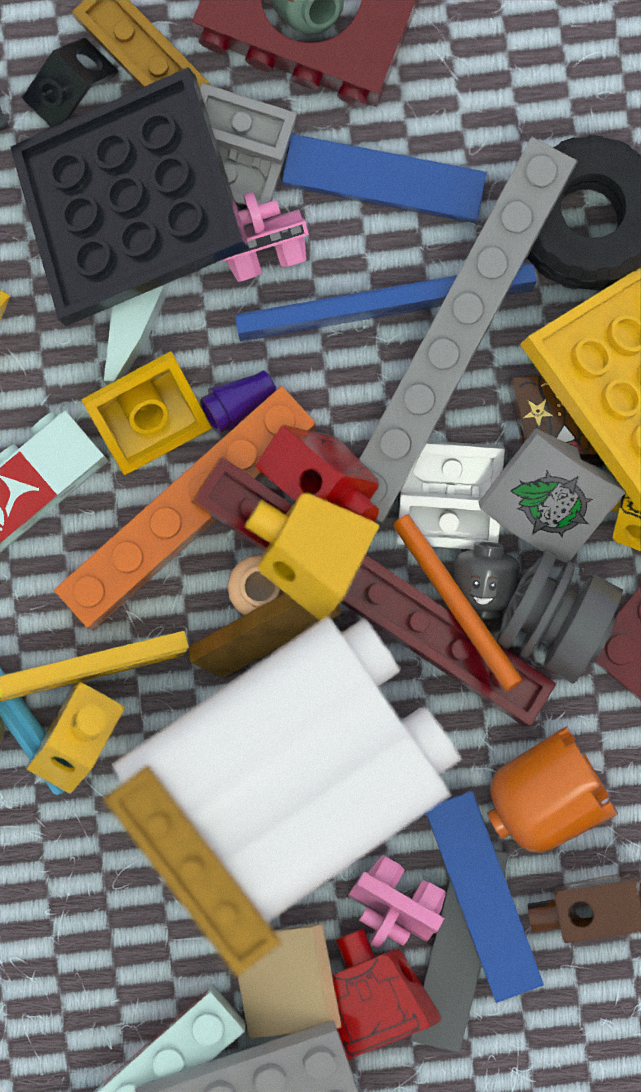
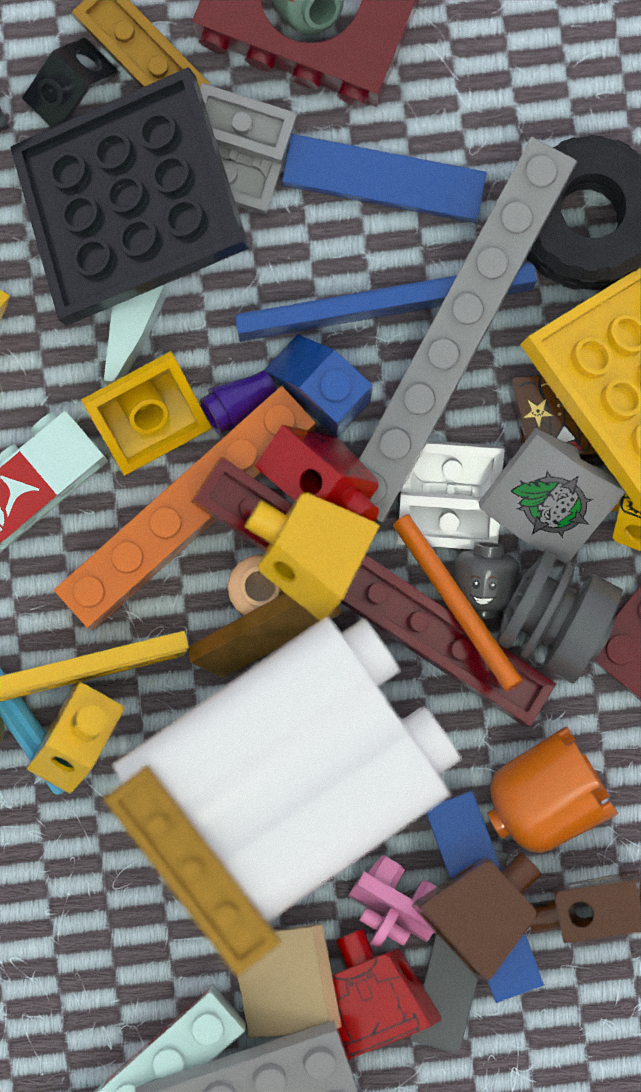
bright pink hips [222,192,309,282] -> none
none -> blue slope [264,334,373,438]
none -> reddish brown torso [411,853,542,981]

